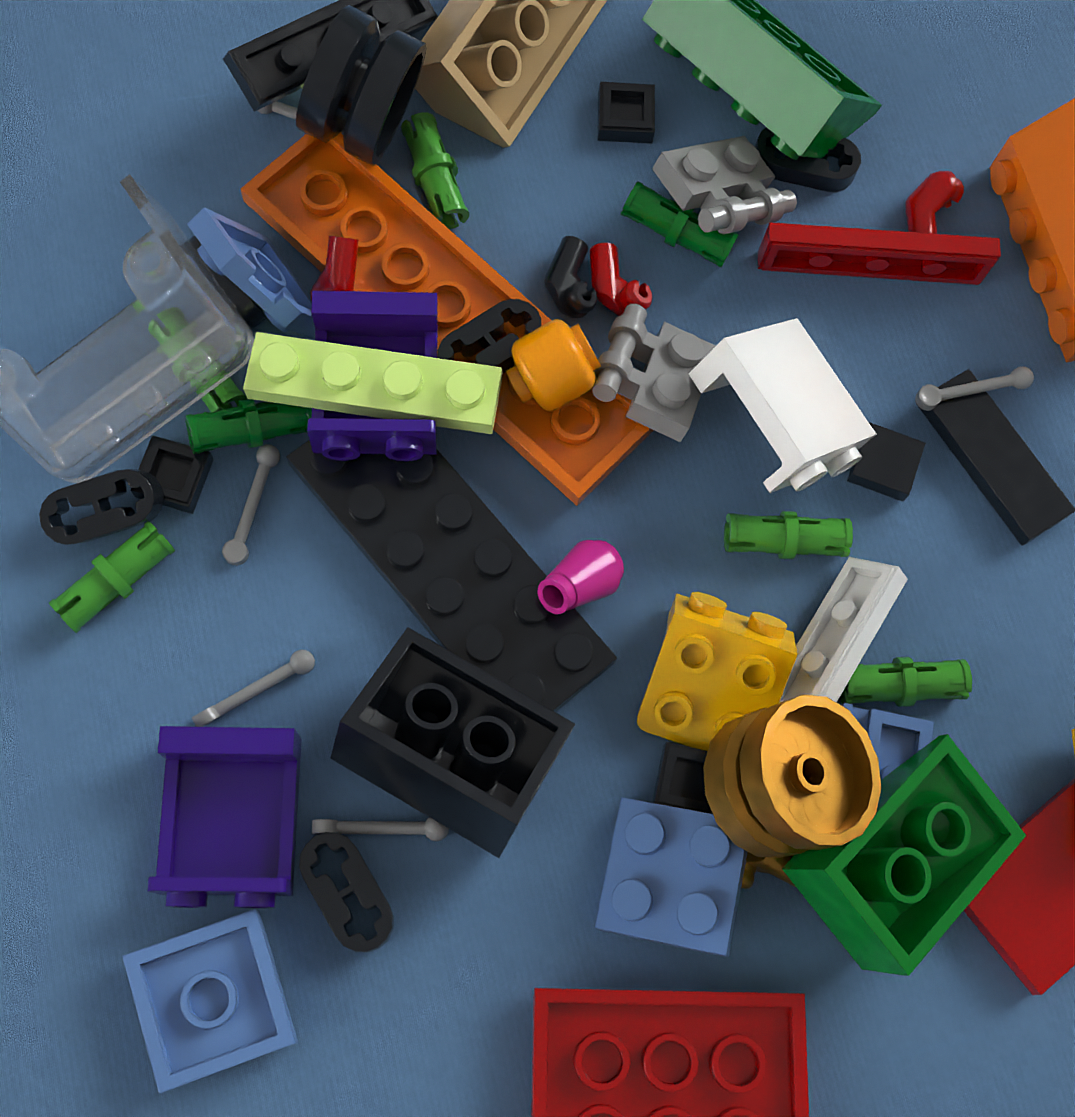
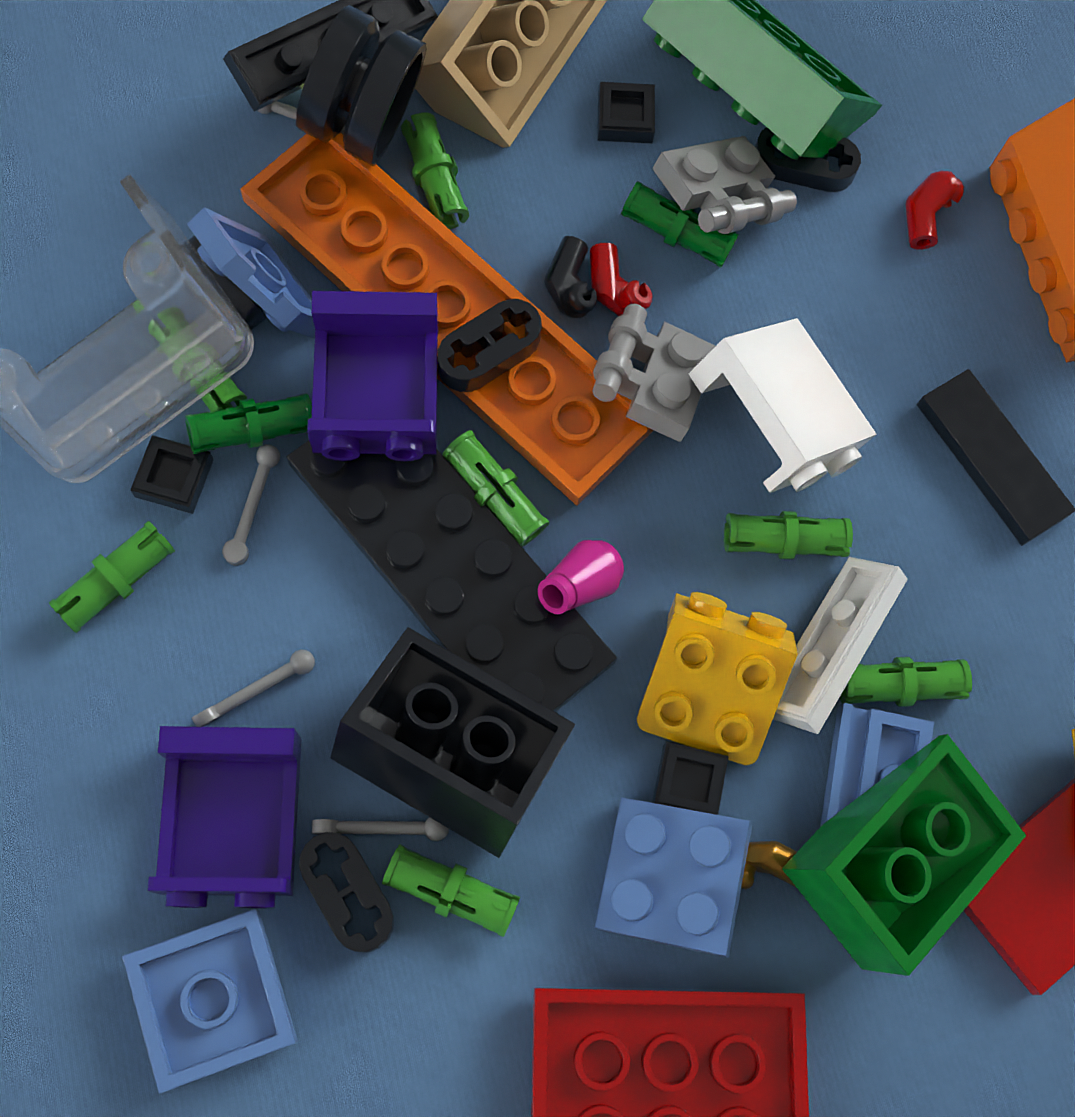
black beam [39,469,164,545] -> none
yellowish green plate [243,332,503,434] -> none
red arm [310,236,359,301] -> none
light orange head [506,319,602,411] -> none
pearl gold wheel [703,695,881,858] -> none
red tile [758,222,1001,285] -> none
black tile [847,422,926,501] -> none
light grey hinge [915,366,1034,411] -> none
none -> bright green pin [382,844,520,937]
none -> bright green pin [442,430,549,547]

